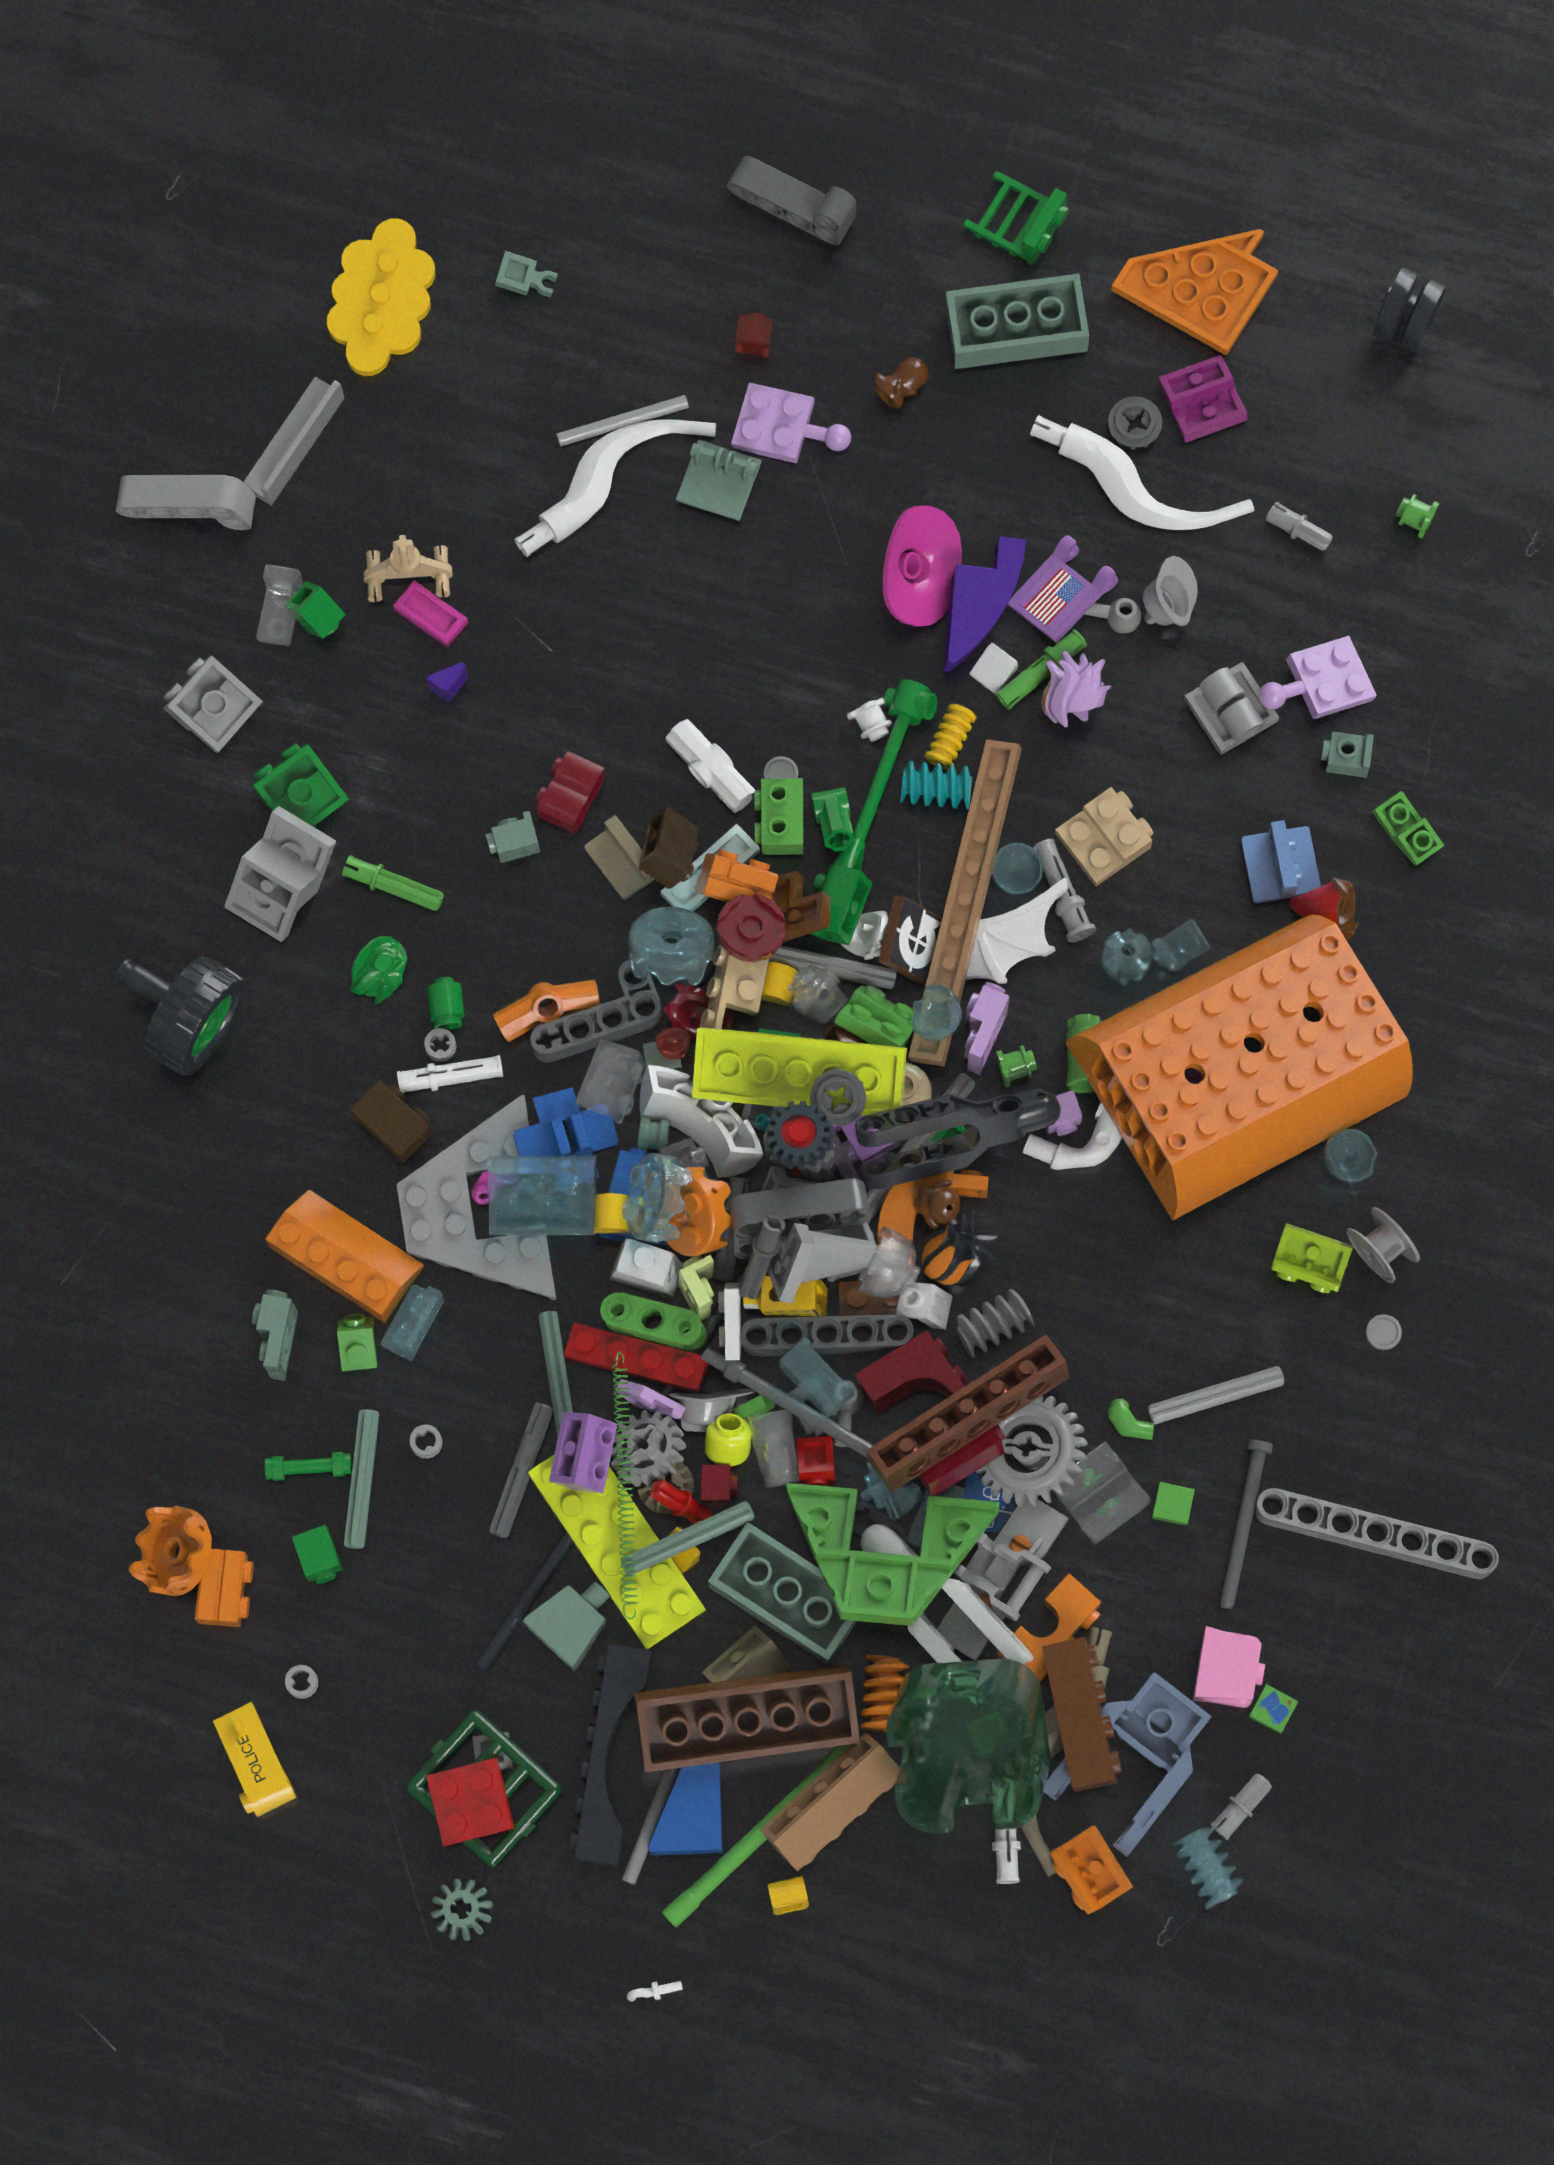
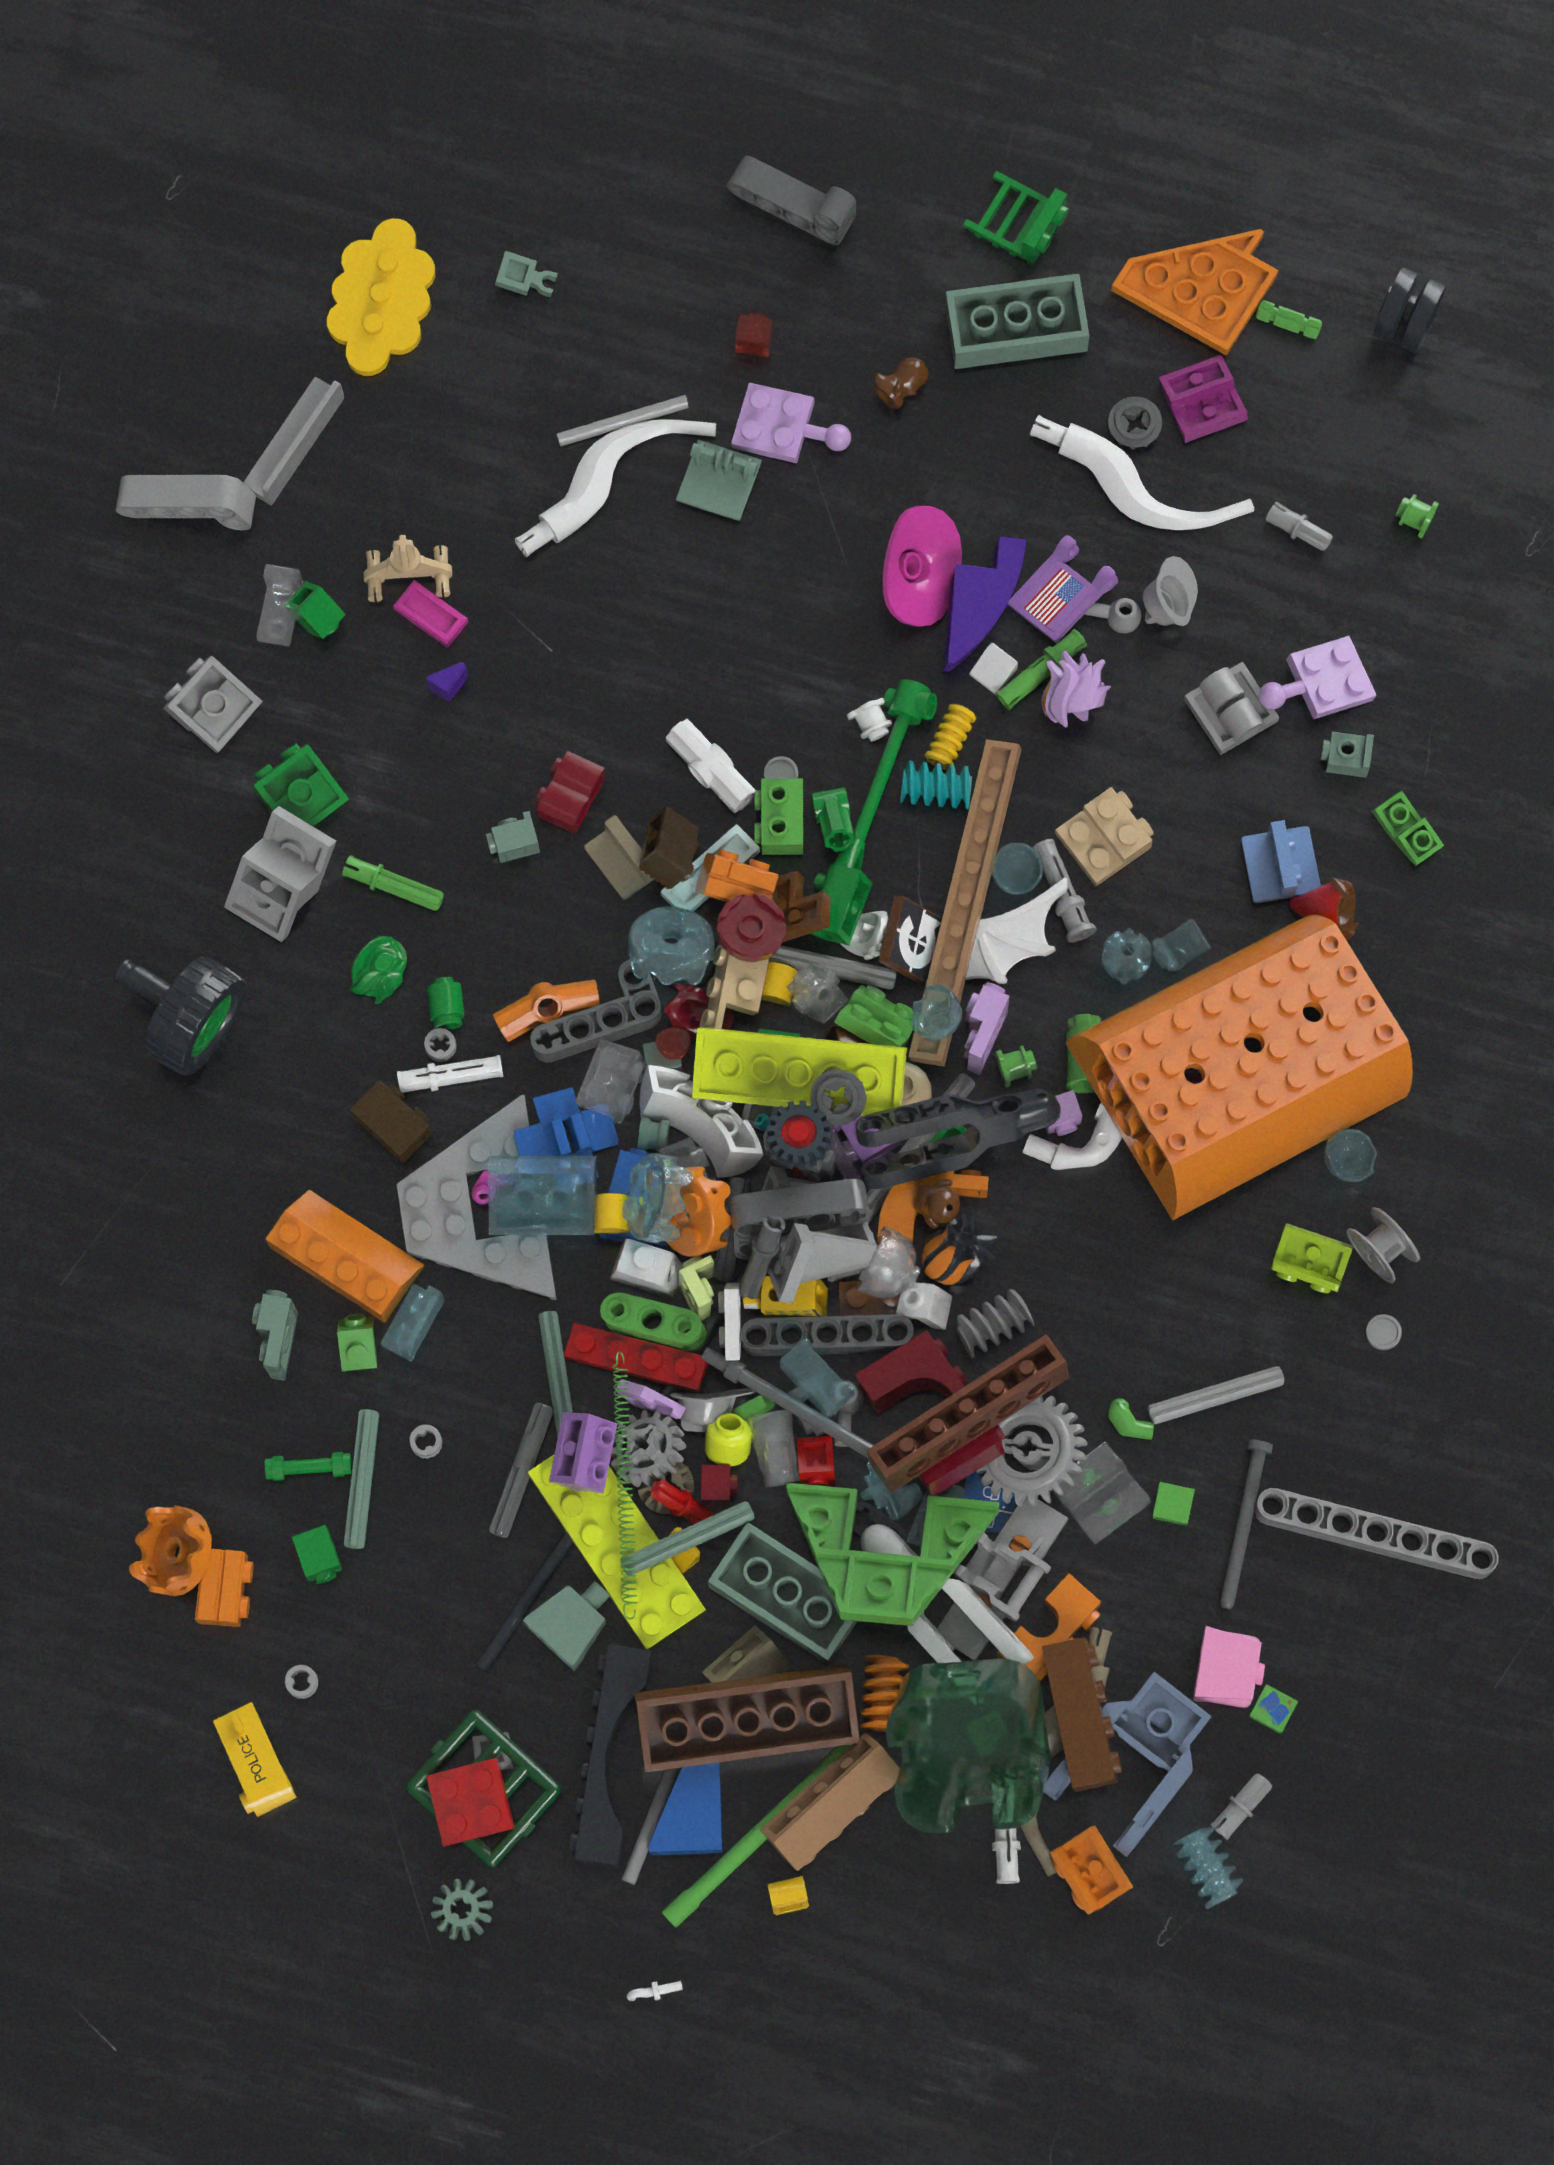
none -> bright green axle [1256,300,1322,339]

